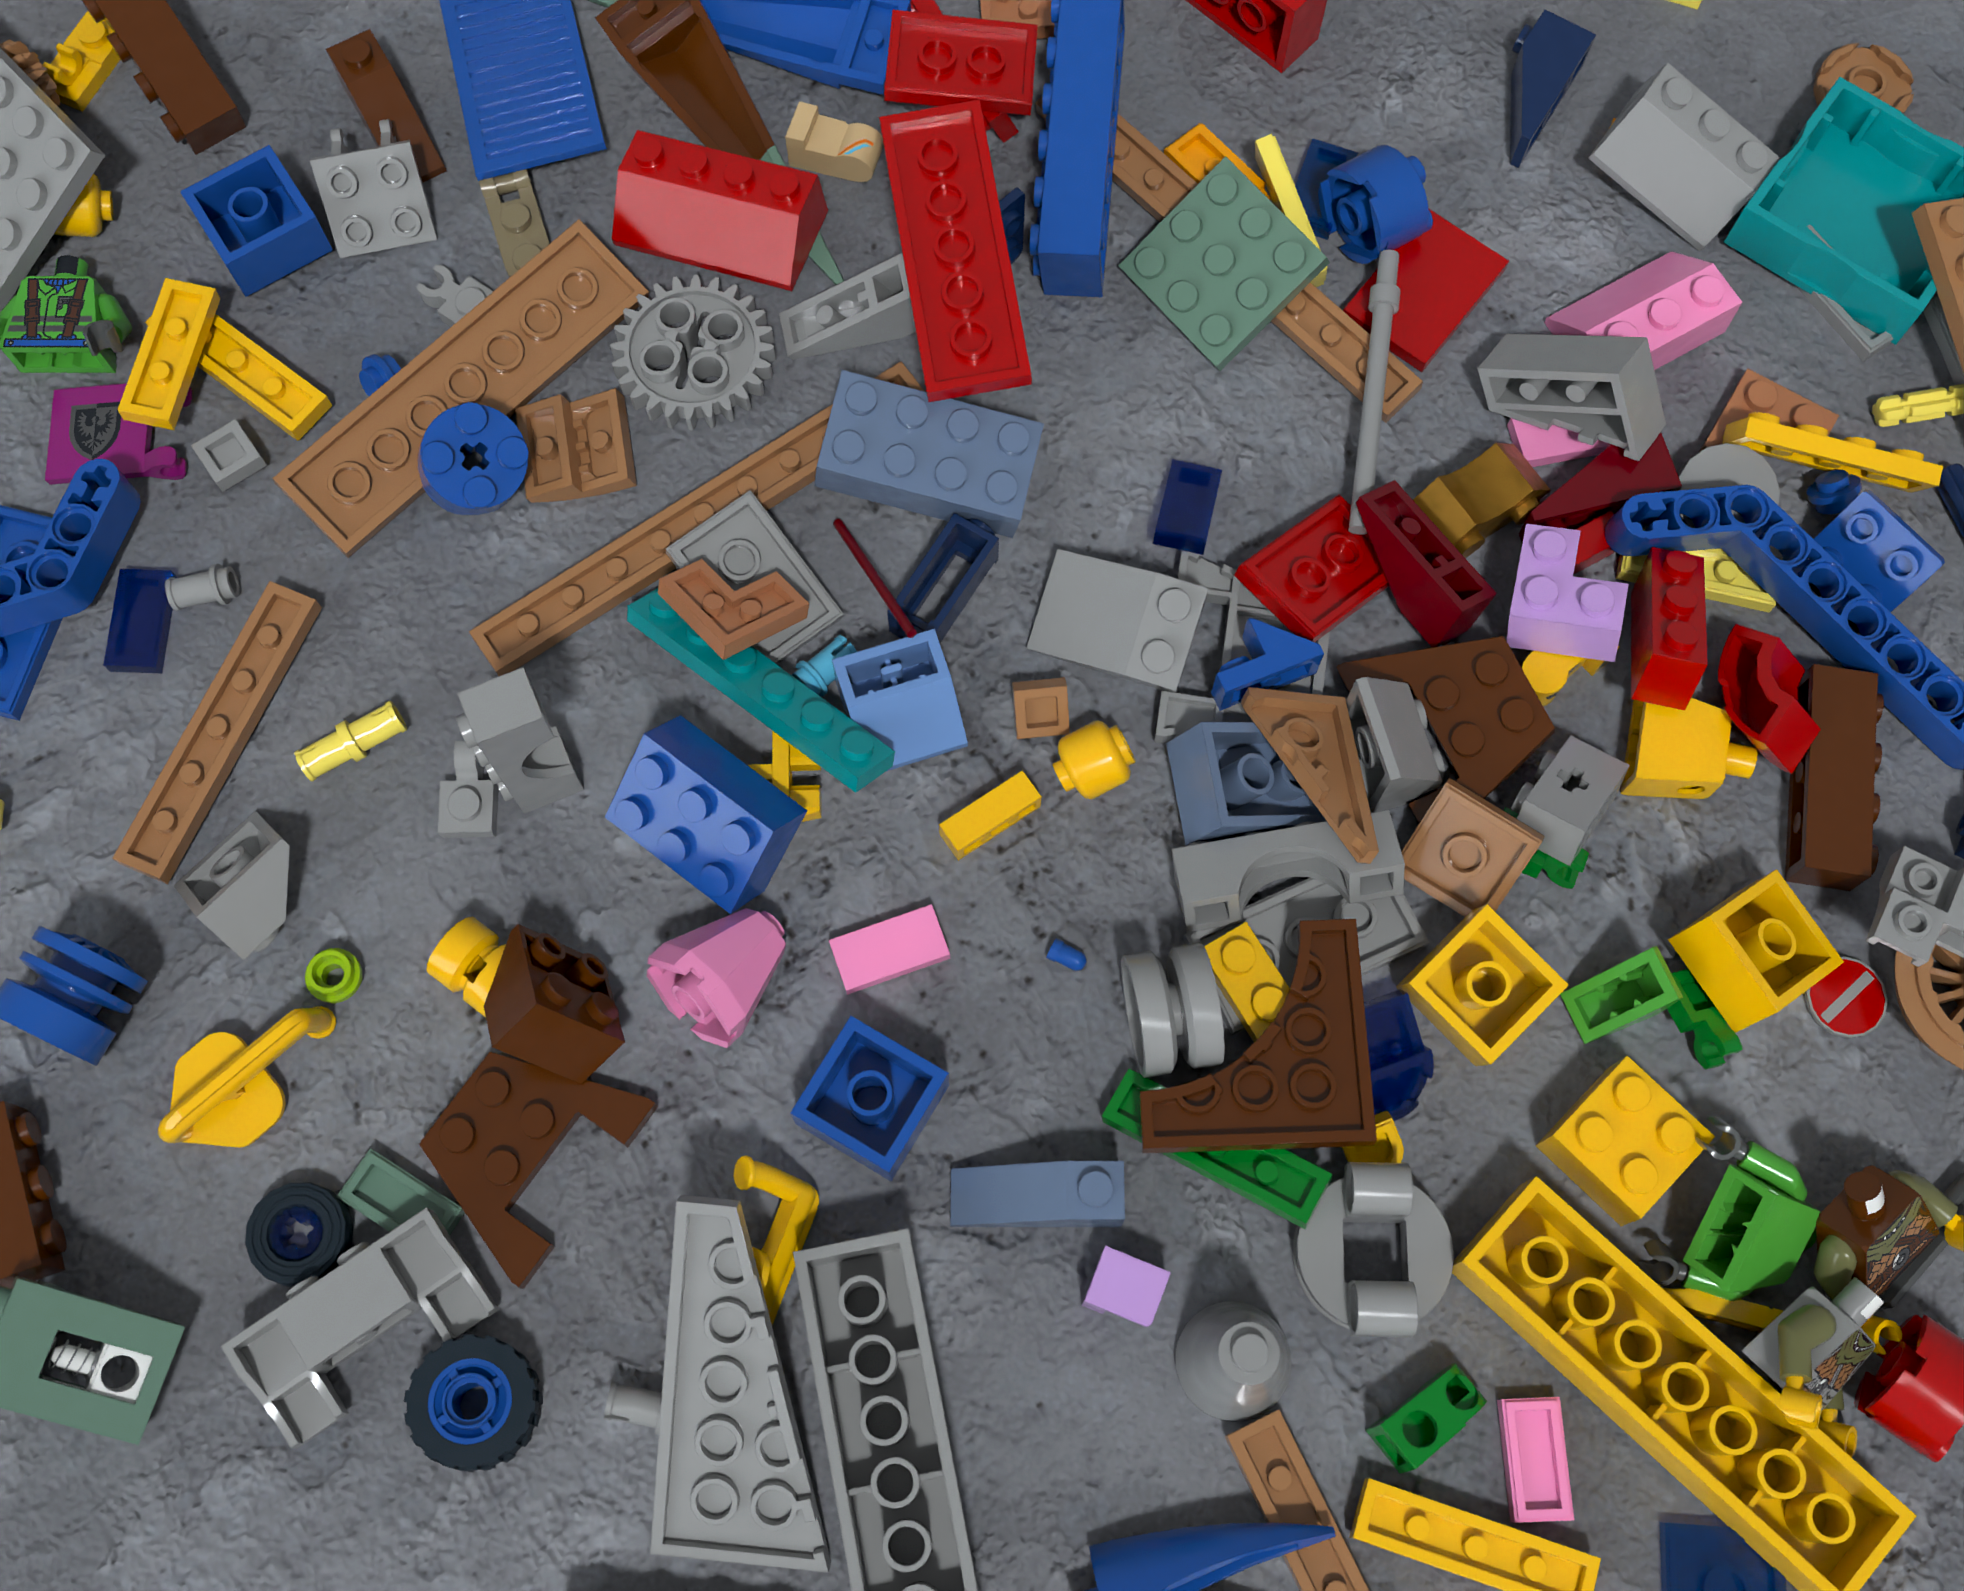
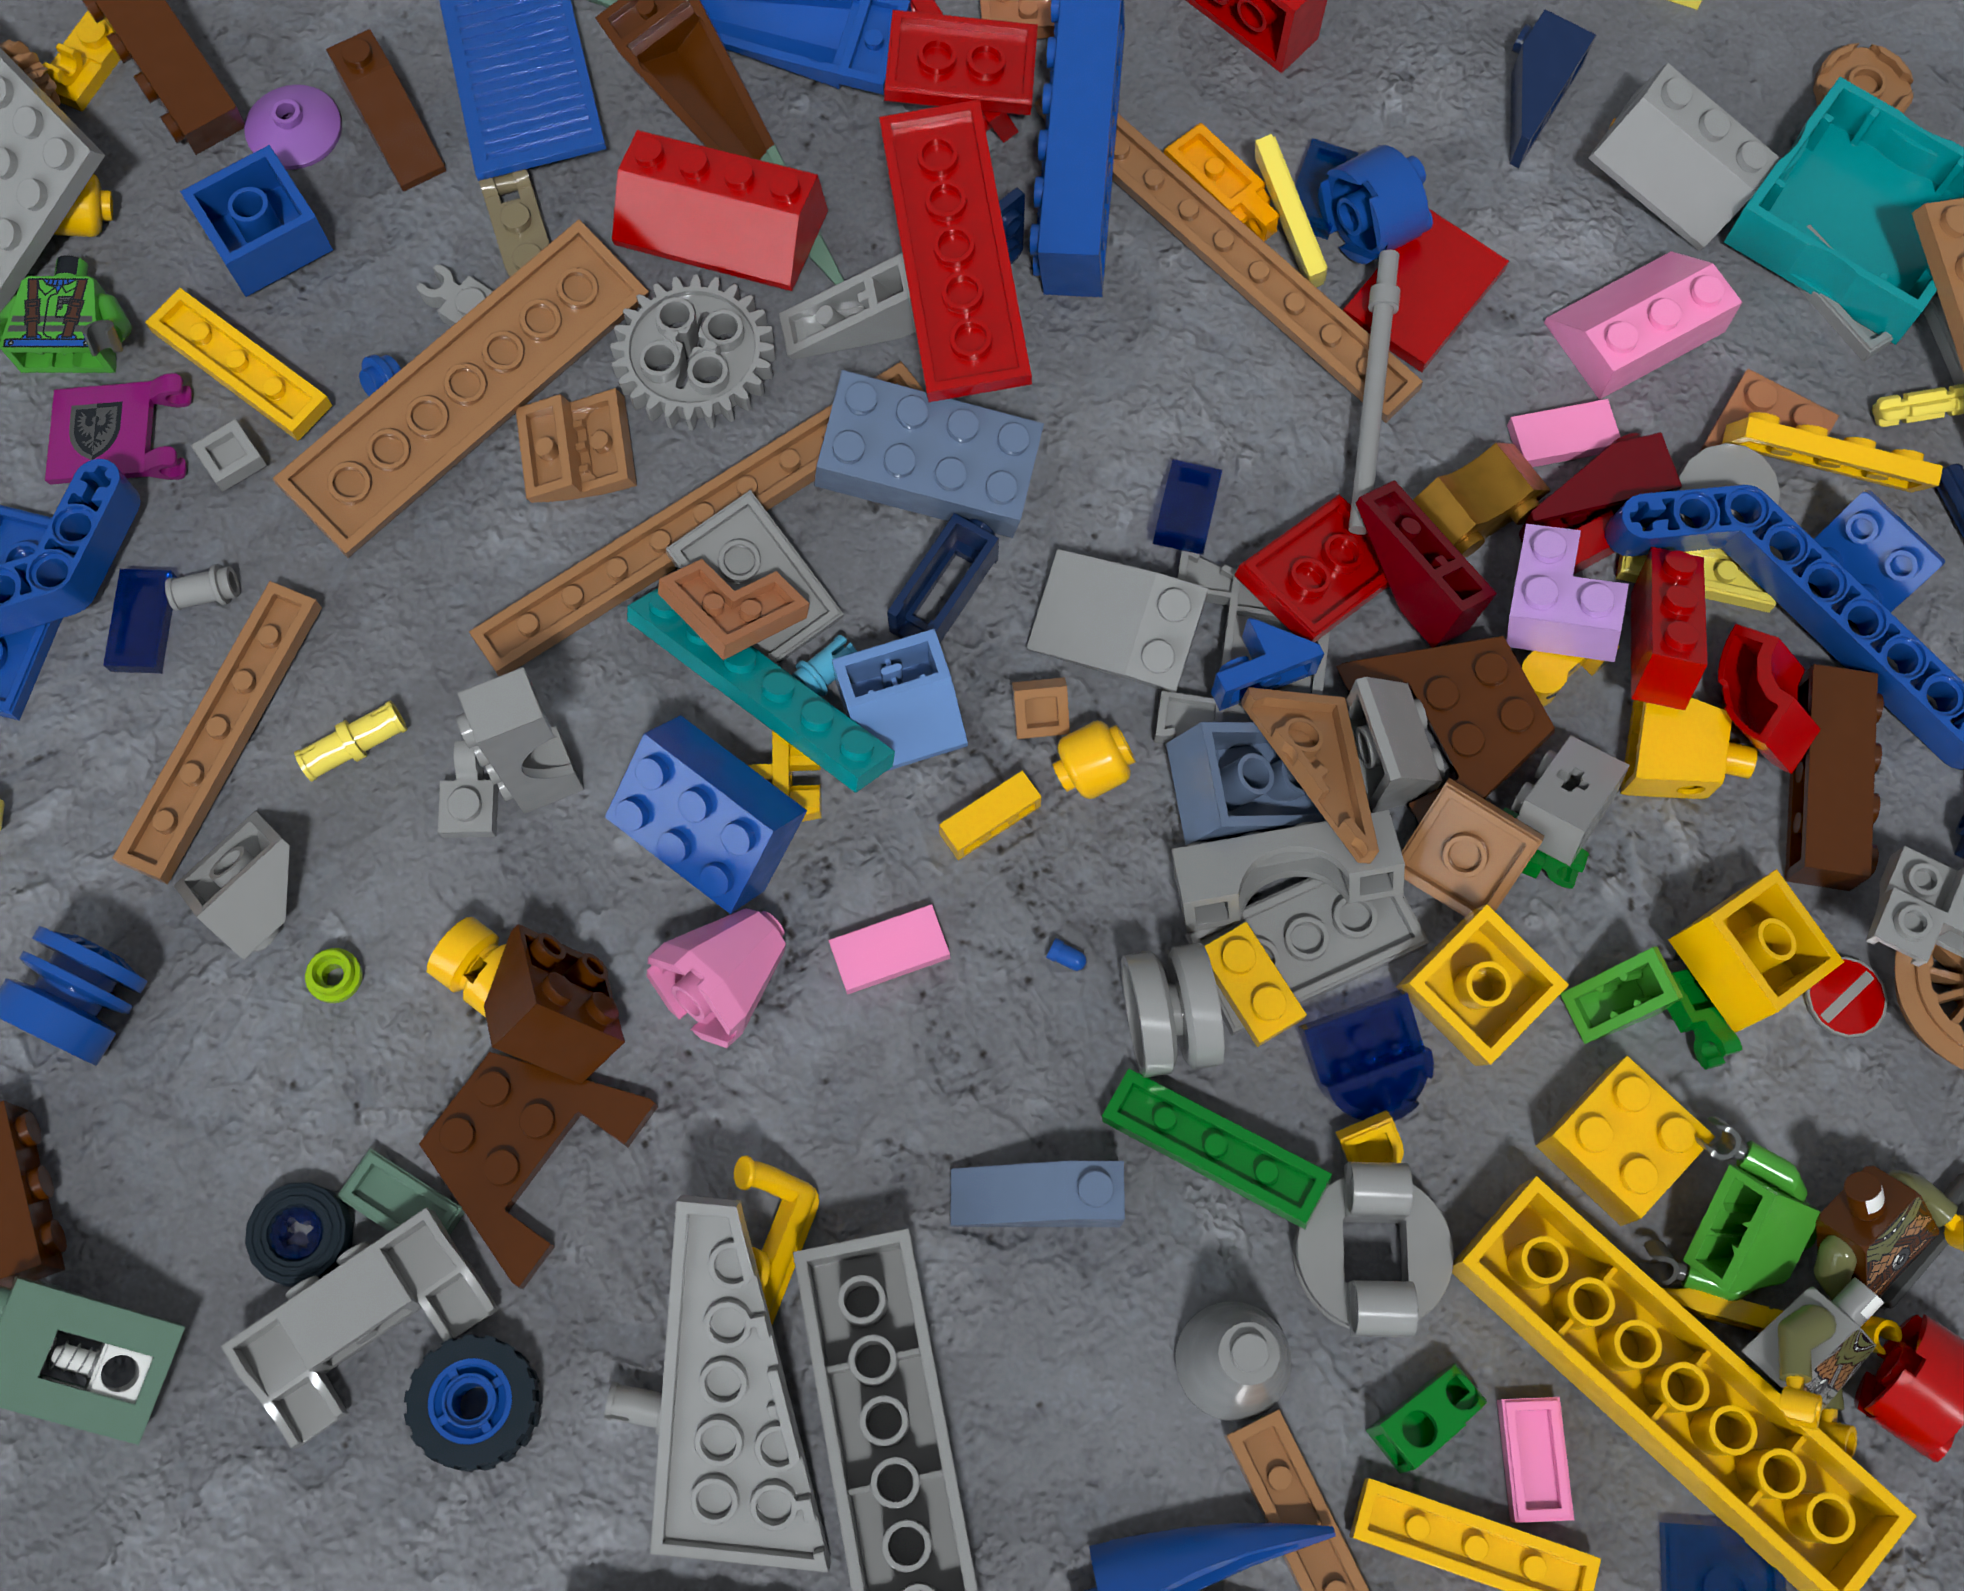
yellow plate [117,278,220,430] -> none
yellow piece [158,1006,336,1148] -> none
light grey plate [310,119,438,258] -> none
blue brick [417,402,529,515] -> none
tan leg [785,101,884,182] -> none
blue brick [790,1016,949,1182] -> none
dark red axle [833,519,917,638] -> none
lavender panel [1082,1246,1171,1327] -> none
sand green plate [1118,156,1330,371] -> none
reddish brown plate [1140,919,1377,1153] -> none
light grey wedge [1477,334,1666,461] -> none
blue plate [1806,470,1862,514] -> none
none -> medium lavender dish [244,85,342,170]

